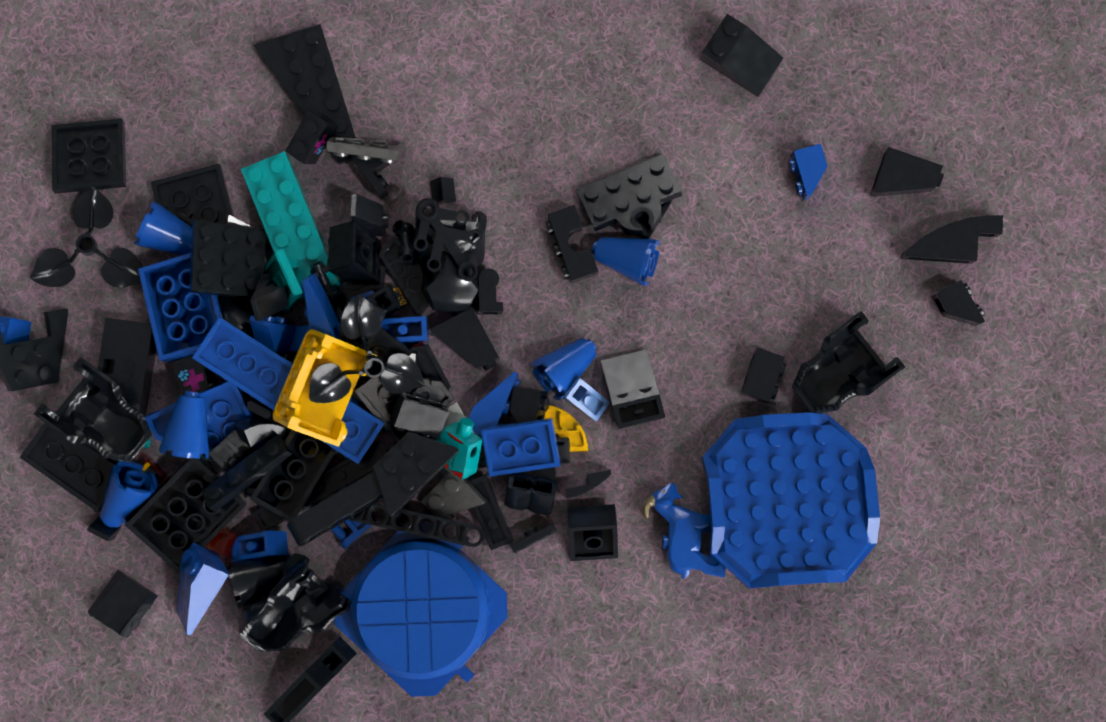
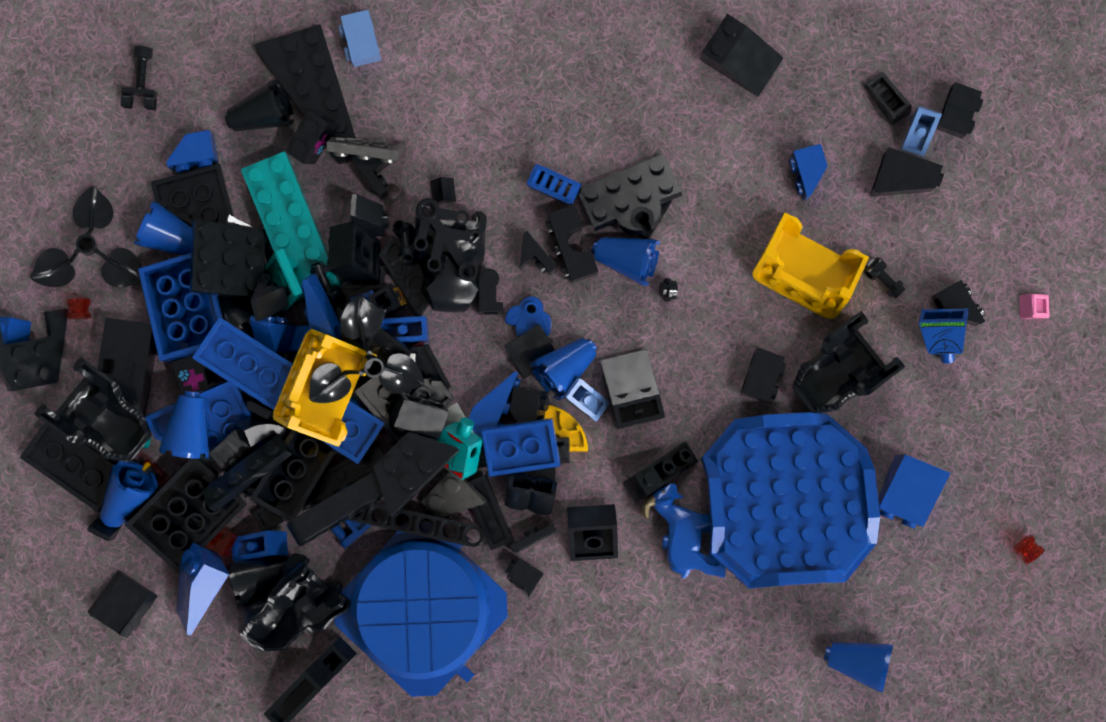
black plate [52,118,126,194] -> none
black slope [430,307,500,371] -> none
black slope [565,470,611,499] -> none
black slope [901,215,1003,264] -> none
none -> clear red wheel [67,298,91,320]
none -> black bar [121,46,158,110]
none -> blue slope [166,130,219,173]
none -> black cone [225,80,294,132]
none -> medium blue brick [338,10,381,67]
none -> black piece [504,324,555,379]
none -> blue plate [505,296,552,336]
none -> black window [505,558,543,598]
none -> black slope [520,231,557,276]
none -> blue slope [527,164,581,206]
none -> black slope [622,441,698,502]
none -> black plate [659,278,678,302]
none -> yellow windscreen [752,213,869,319]
none -> blue cone [824,642,893,693]
none -> black bar [863,257,906,299]
none -> black slope [864,72,912,125]
none -> blue slope [878,454,950,529]
none -> medium blue slope [902,106,942,157]
none -> blue torso [919,308,968,364]
none -> black brick [936,82,983,139]
none -> clear red wheel [1013,534,1045,564]
none -> bright pink slope [1019,294,1049,319]

